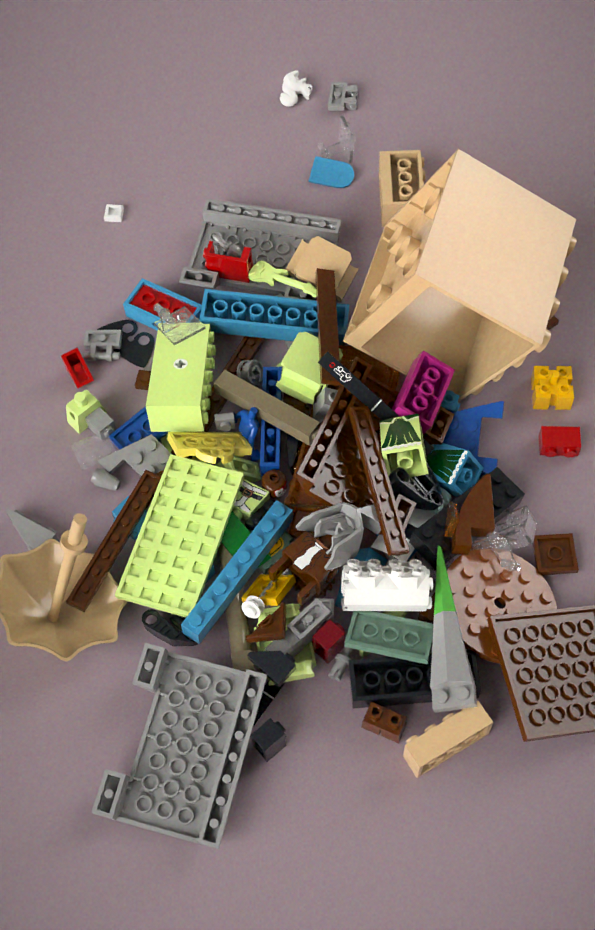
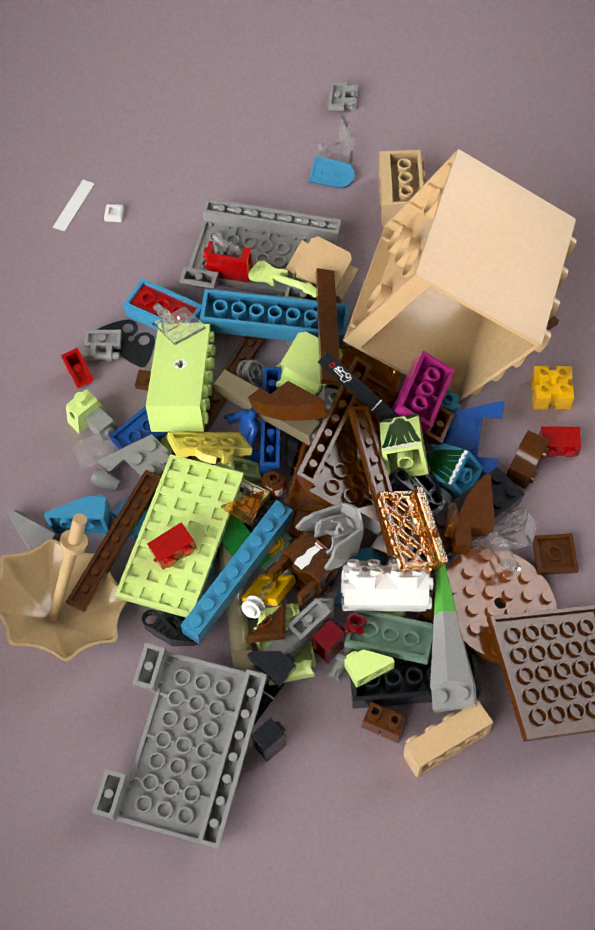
light grey plate [214,412,235,432] -> none
white animal [280,70,312,107] -> none
none -> dark azure slope [44,494,113,535]
none -> white sticker [53,180,95,231]
none -> red brick [147,522,197,570]
none -> clear orange tile [221,491,264,525]
none -> reddish brown slope [248,381,330,421]
none -> dark red plate [344,614,367,635]
none -> yellowish green slope [344,650,395,687]
none -> clear orange fence [376,487,448,571]
none -> reddish brown brick [506,430,550,489]

